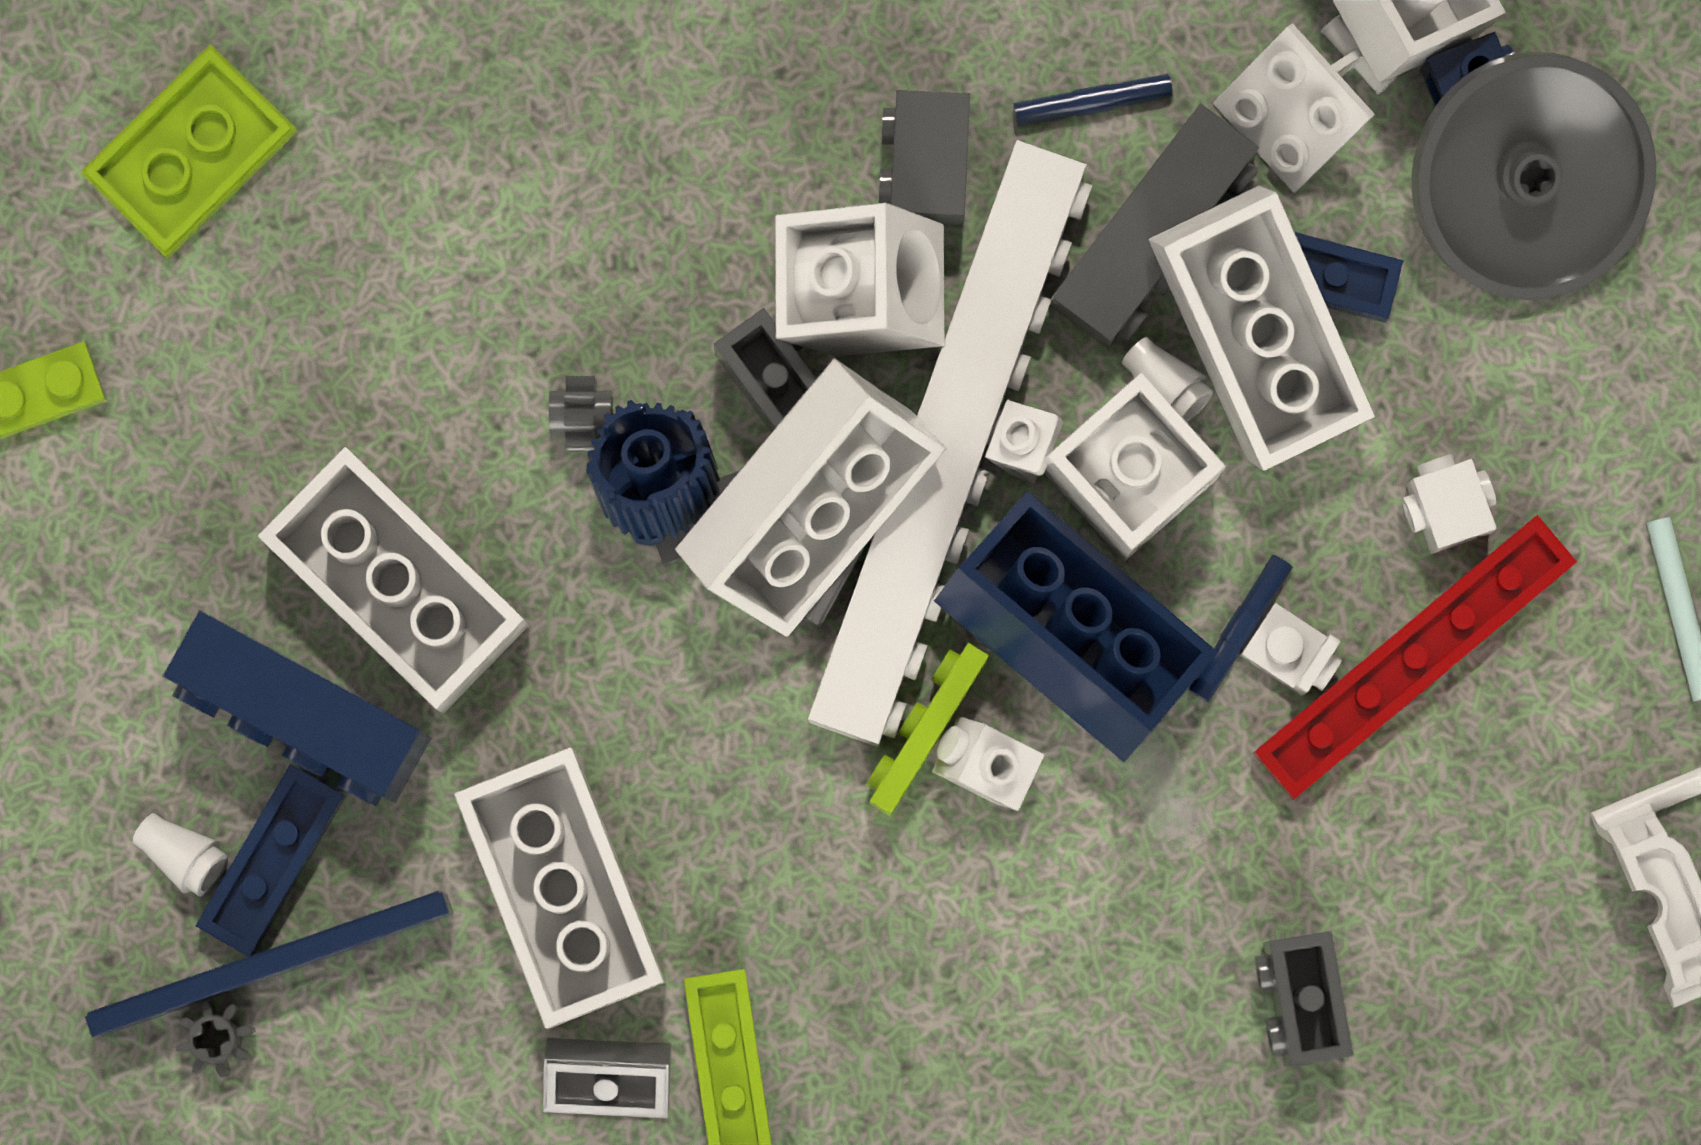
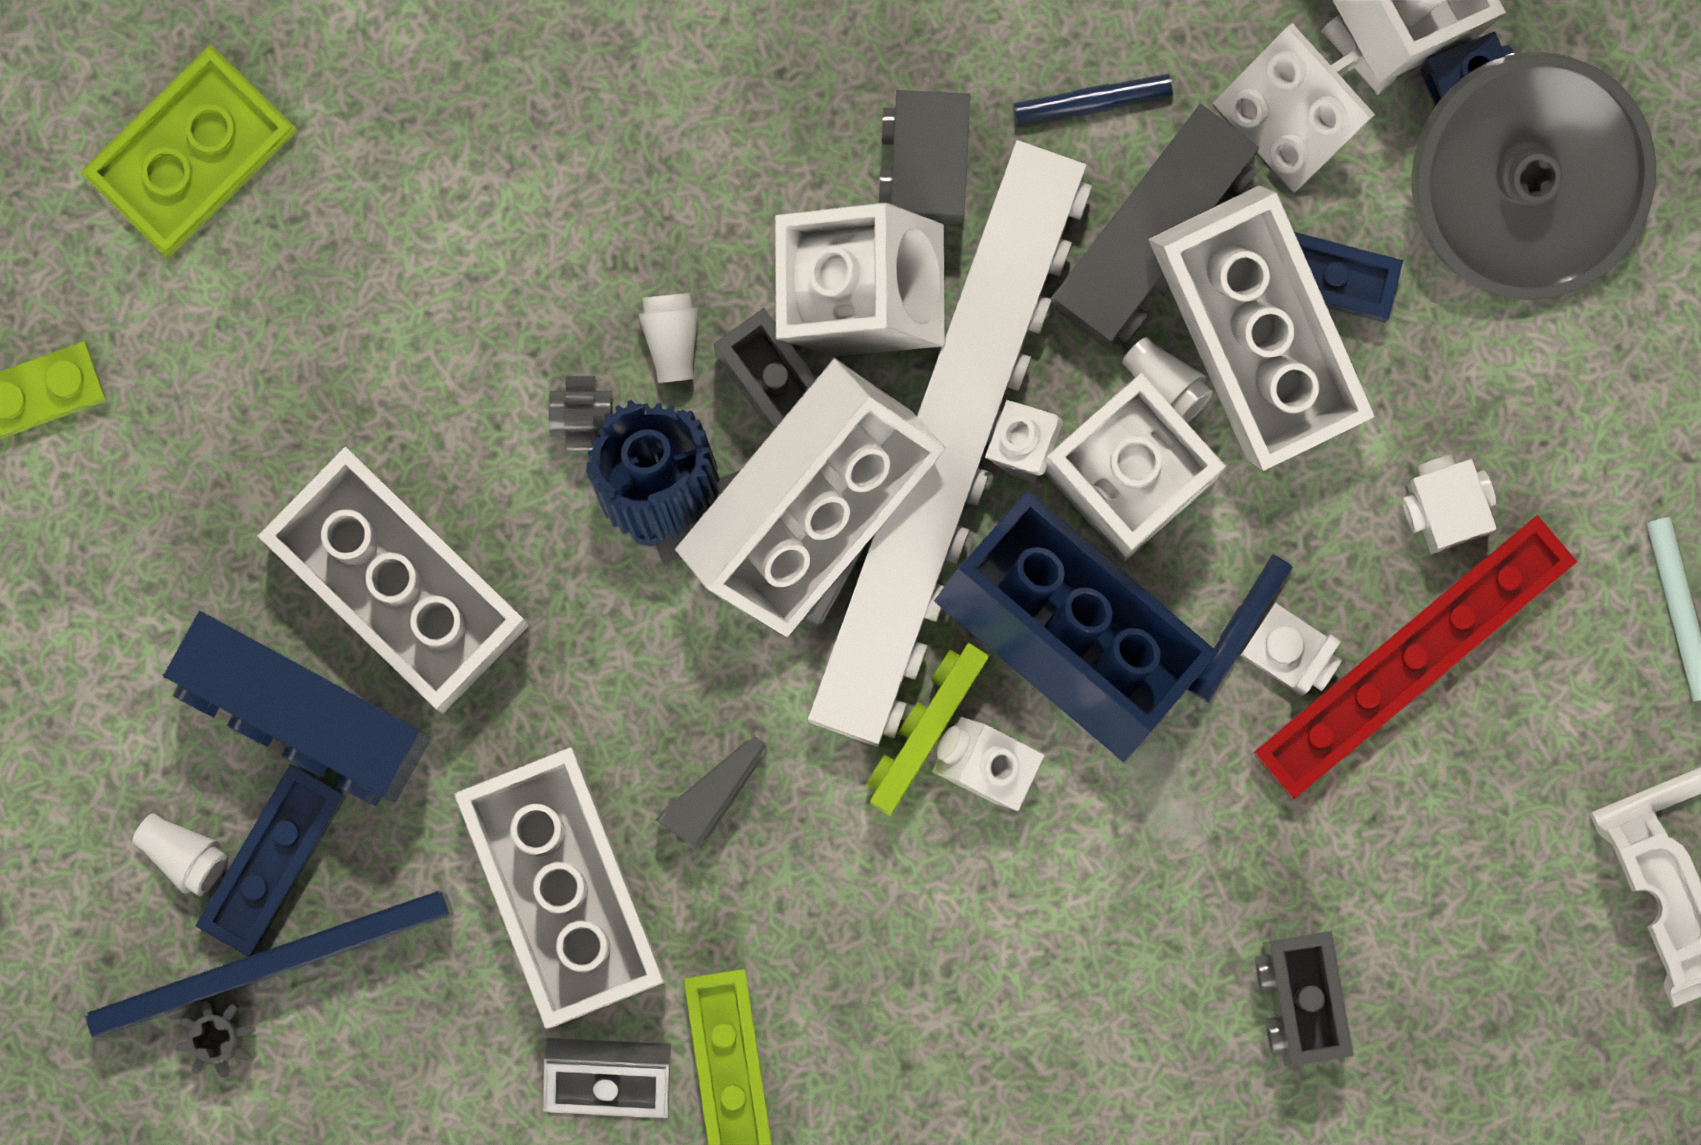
none -> white cone [638,293,699,383]
none -> dark grey slope [656,736,768,849]

